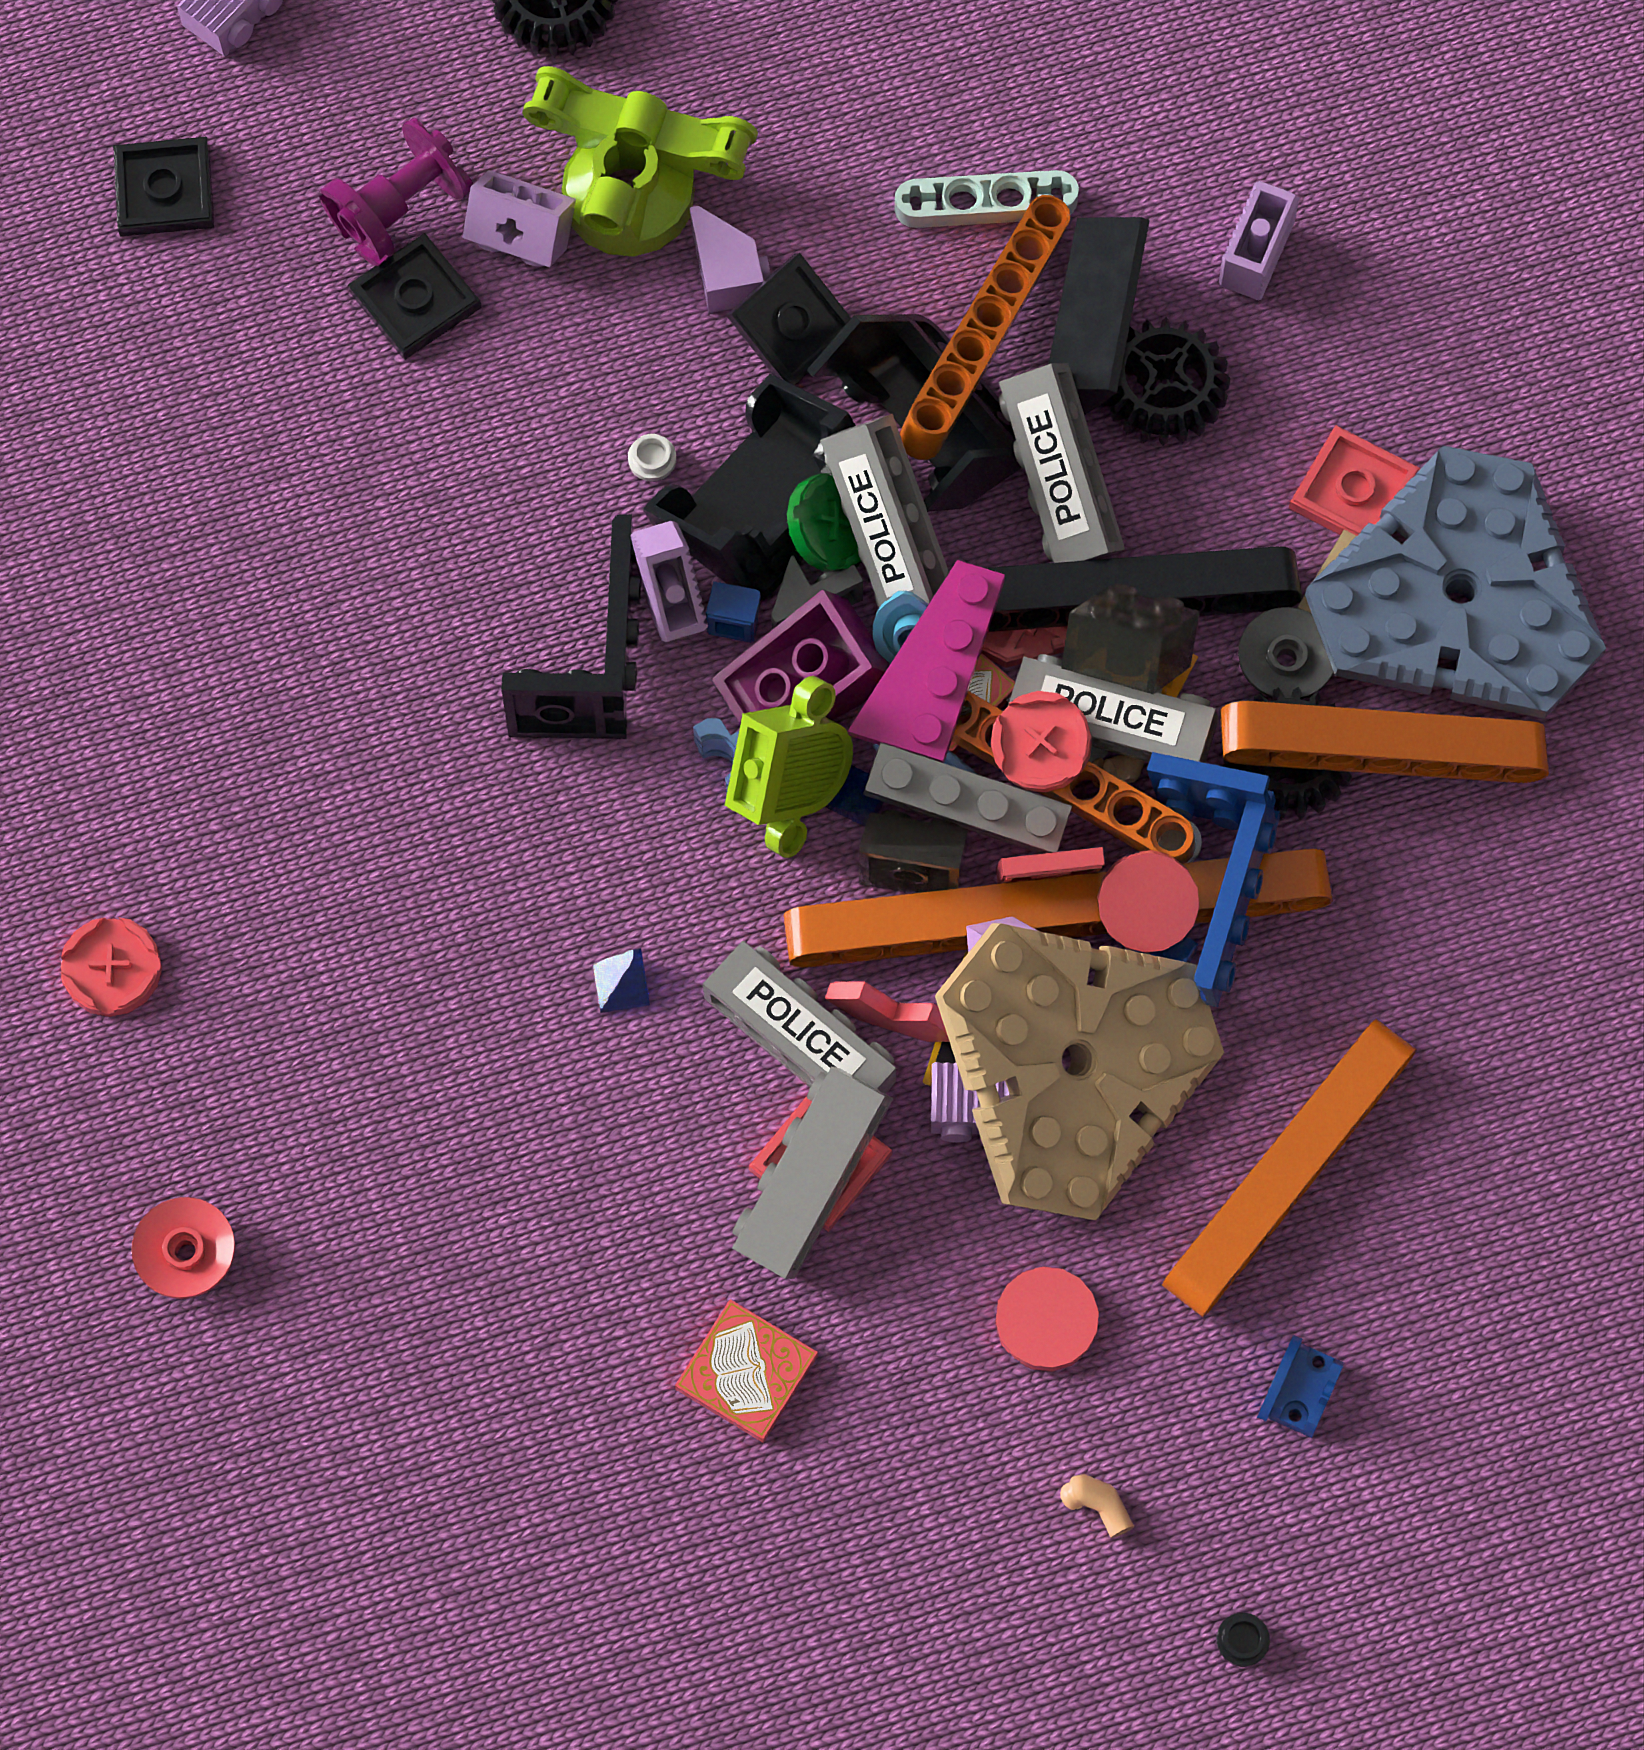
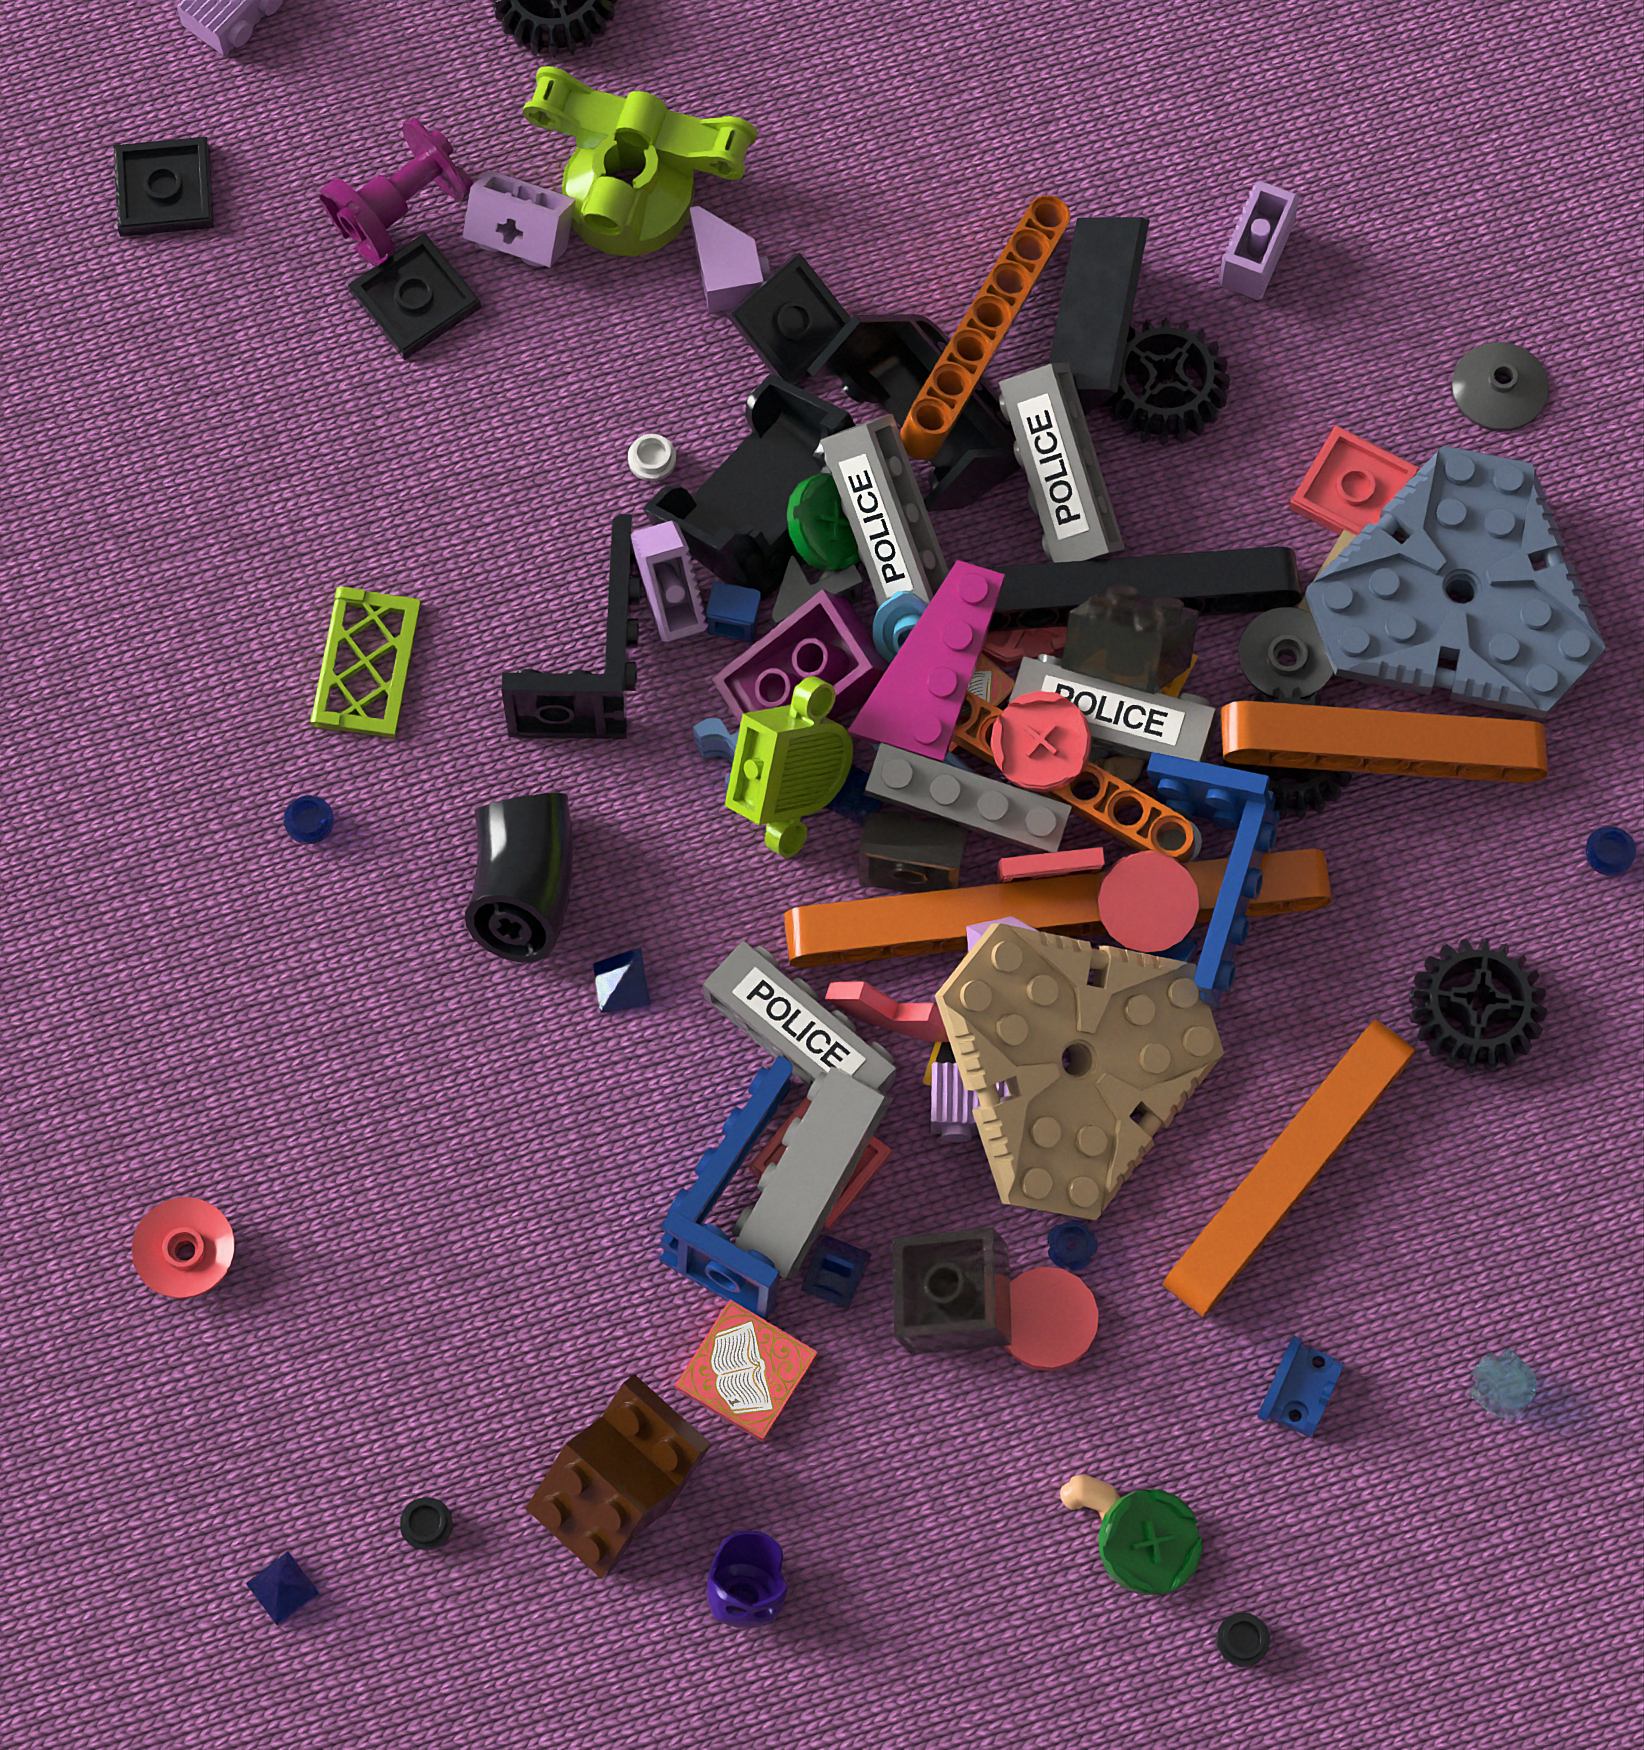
coral tile [60,917,162,1017] -> none
light aqua beam [895,170,1079,228] -> none
none -> clear blue slope [246,1551,320,1626]
none -> clear blue plate [284,795,334,844]
none -> lime window [310,587,421,739]
none -> black plate [400,1497,453,1551]
none -> black brick [465,793,573,963]
none -> reddish brown bracket [525,1374,712,1579]
none -> blue bracket [659,1055,793,1320]
none -> dark purple helmet [707,1531,788,1628]
none -> clear blue slope [801,1235,872,1309]
none -> clear smoke brick [892,1227,1012,1355]
none -> clear blue plate [1047,1220,1098,1270]
none -> green tile [1098,1489,1203,1596]
none -> black gear [1409,937,1548,1074]
none -> dark grey dish [1452,342,1549,431]
none -> clear light blue plate [1468,1348,1537,1418]
none -> clear blue plate [1585,826,1636,876]

